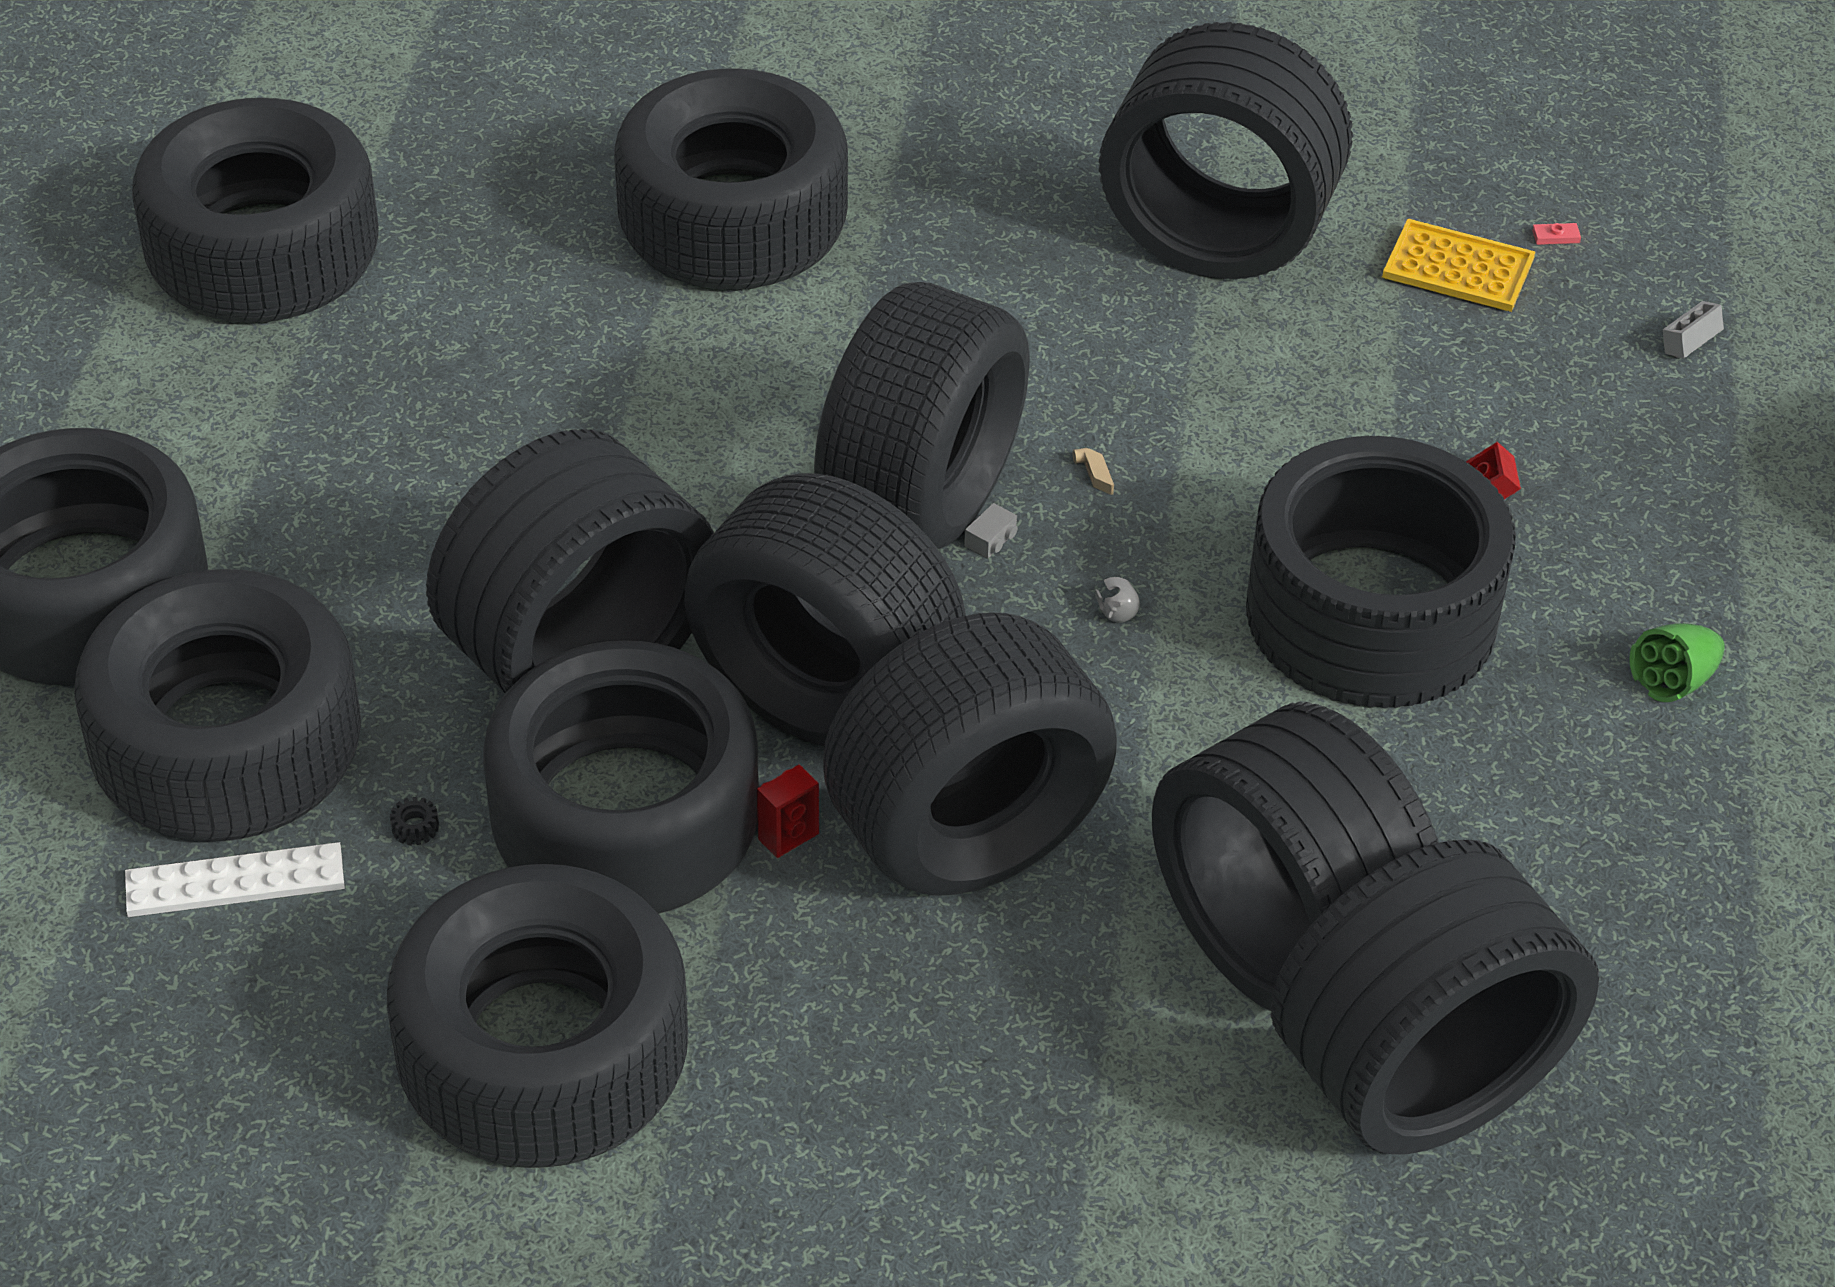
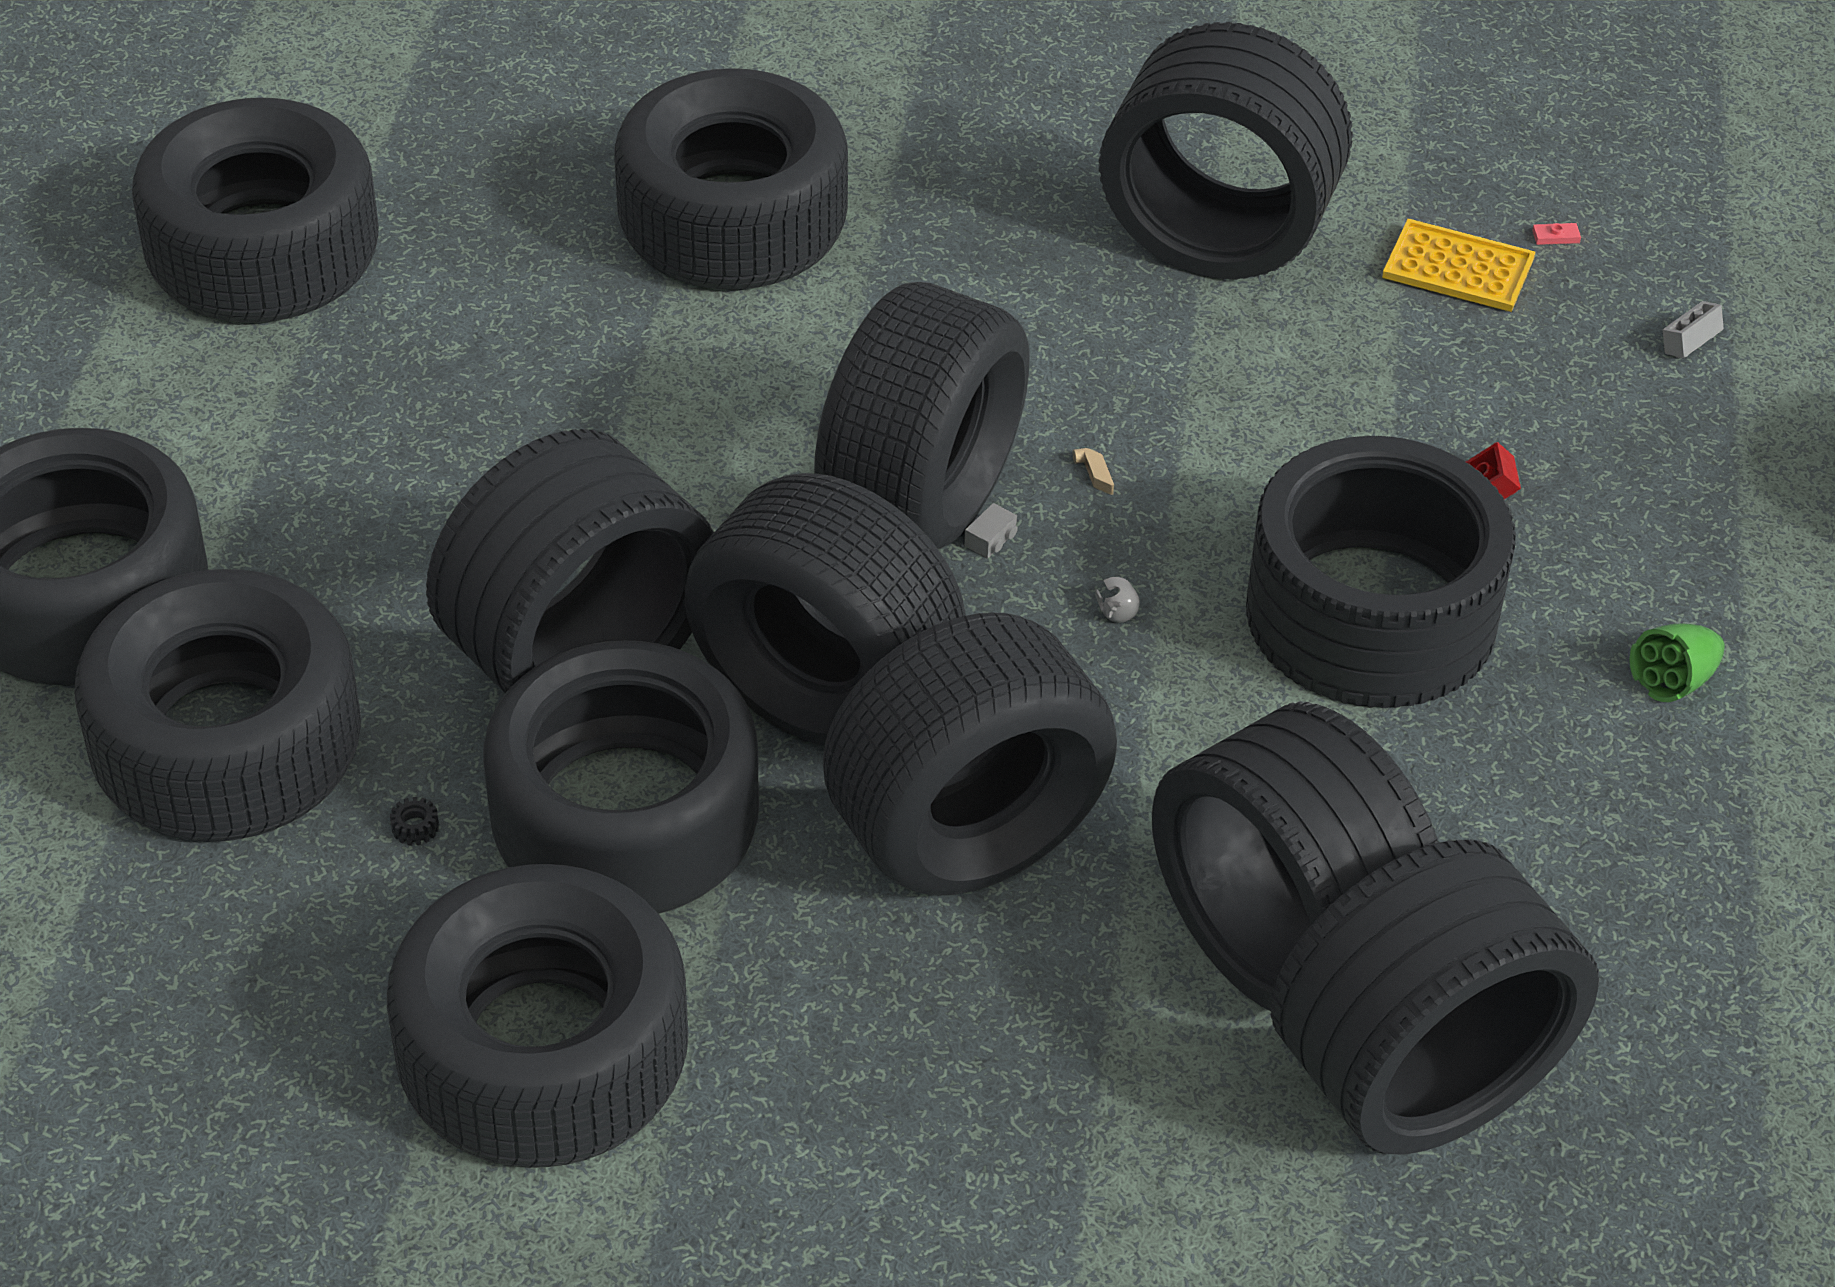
white plate [125,842,345,917] -> none
red brick [757,764,819,858] -> none

